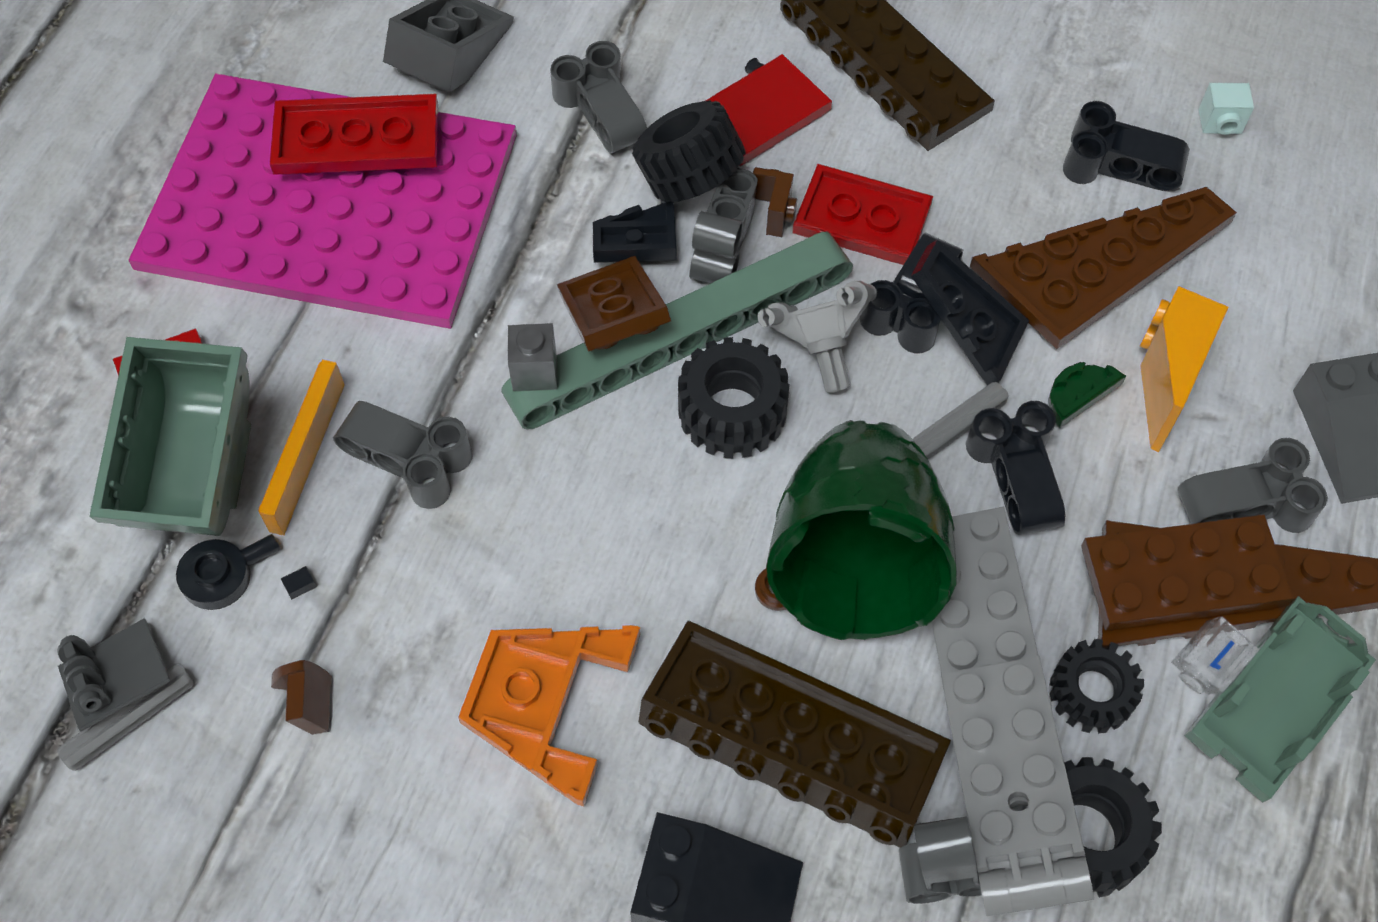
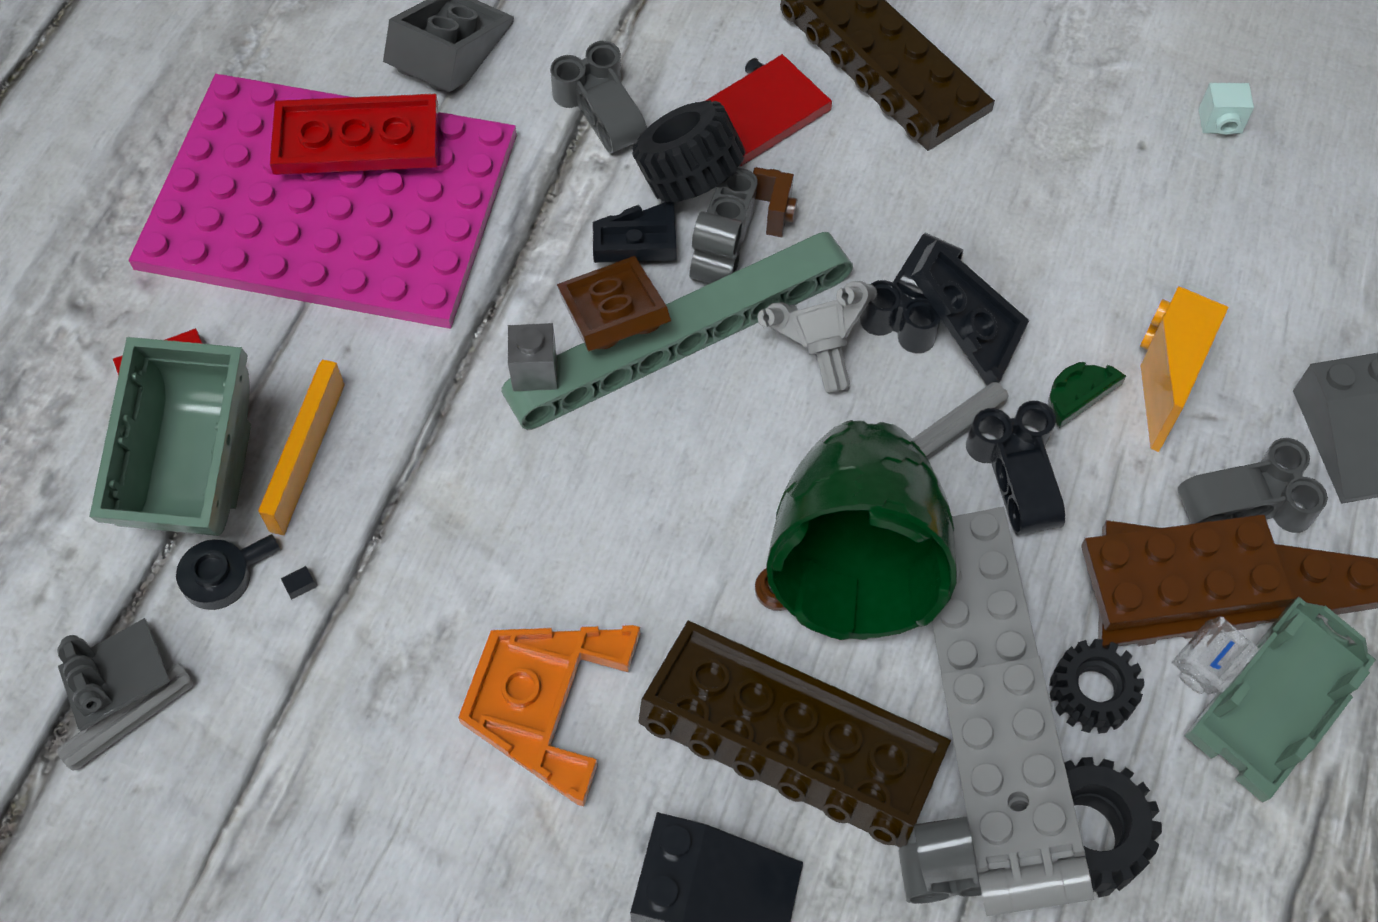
reddish brown tile [271,660,332,735] -> none
dark grey piece [333,401,473,509] -> none
black tyre [678,337,790,459] -> none
red tile [792,164,933,265] -> none
reddish brown wing [970,187,1237,349] -> none
black piece [1063,101,1190,191] -> none

